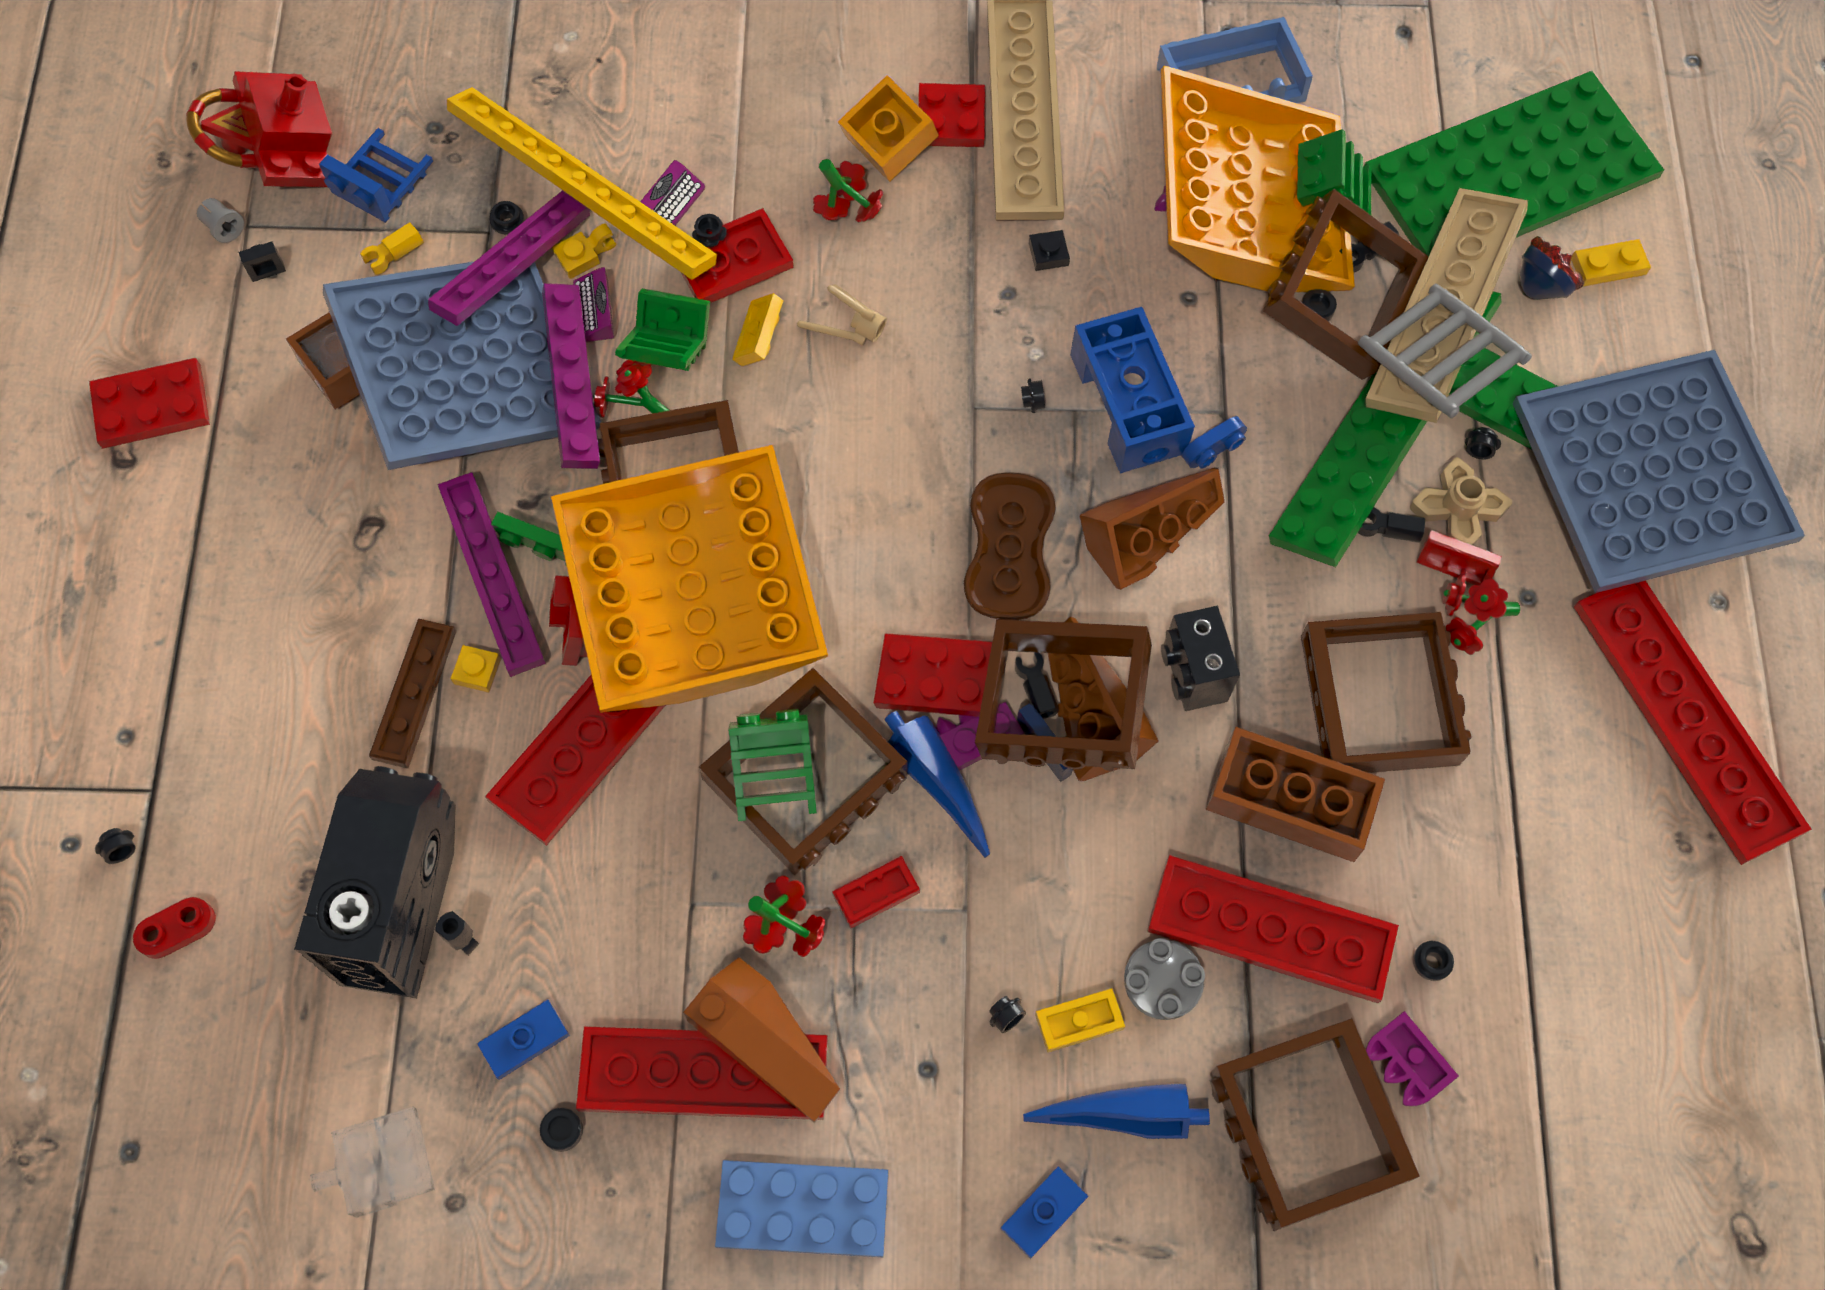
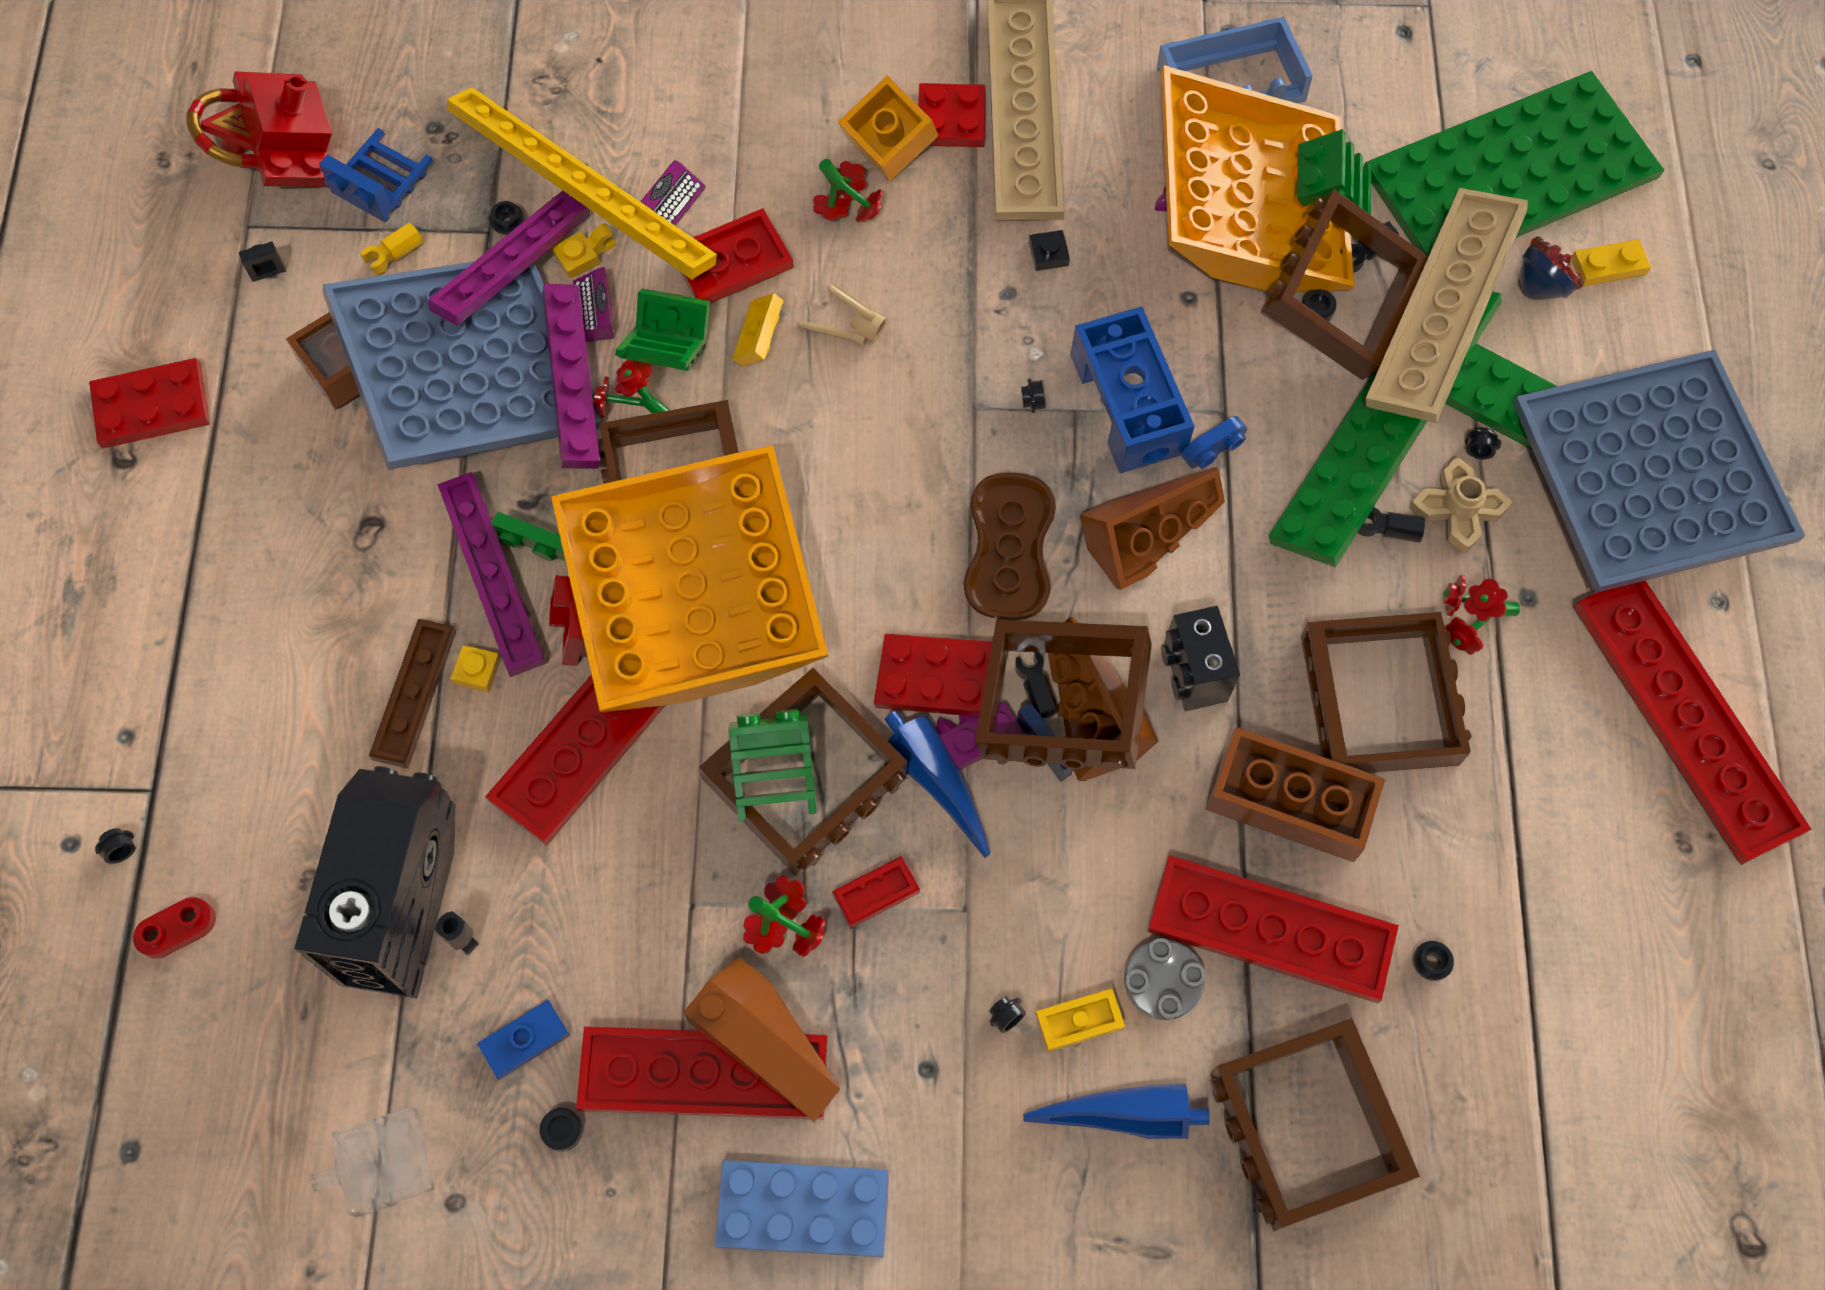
light grey bush [197,198,244,243] -> none
black plate [692,214,727,247] -> none
blue plate [1000,1166,1088,1259] -> none
light grey bar [1358,284,1532,418] -> none
magenta plate [1366,1011,1459,1106] -> none
red plate [1416,530,1502,586] -> none

